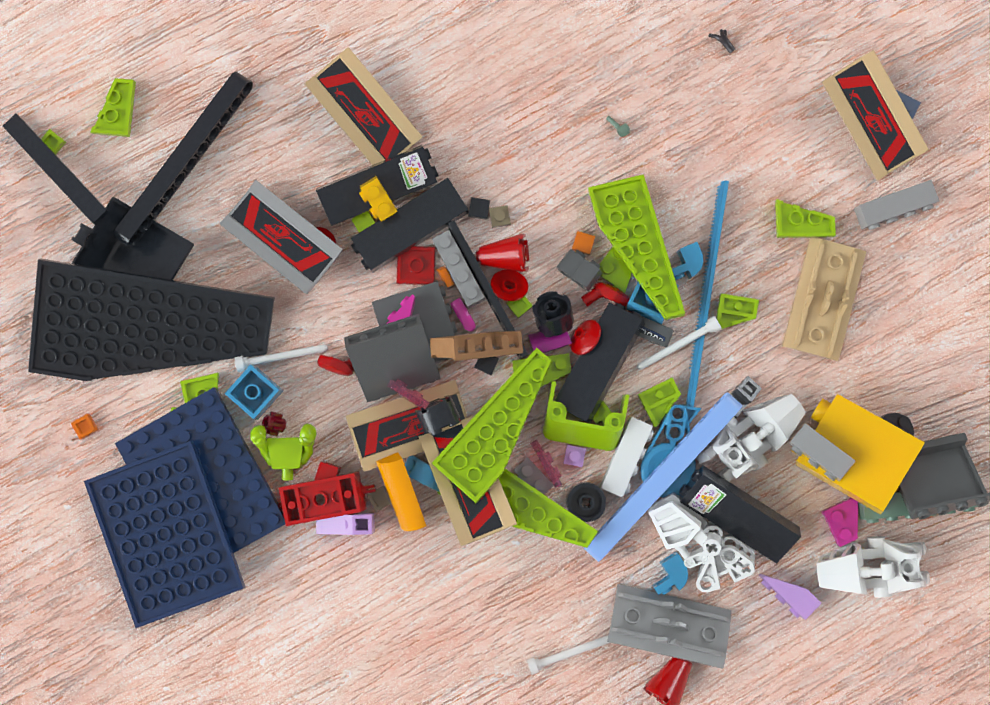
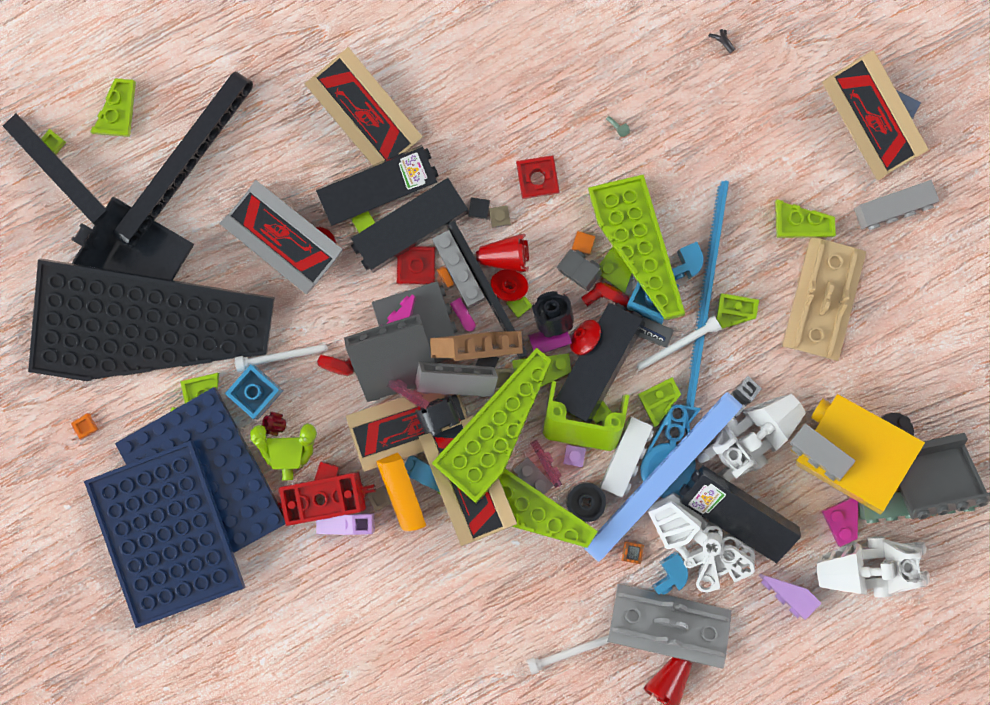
yellow brick [359,176,398,221] -> none
none -> light grey brick [415,362,498,397]
none -> dark tan plate [495,368,514,388]
none -> red piece [516,155,560,199]
none -> tile [621,541,644,564]

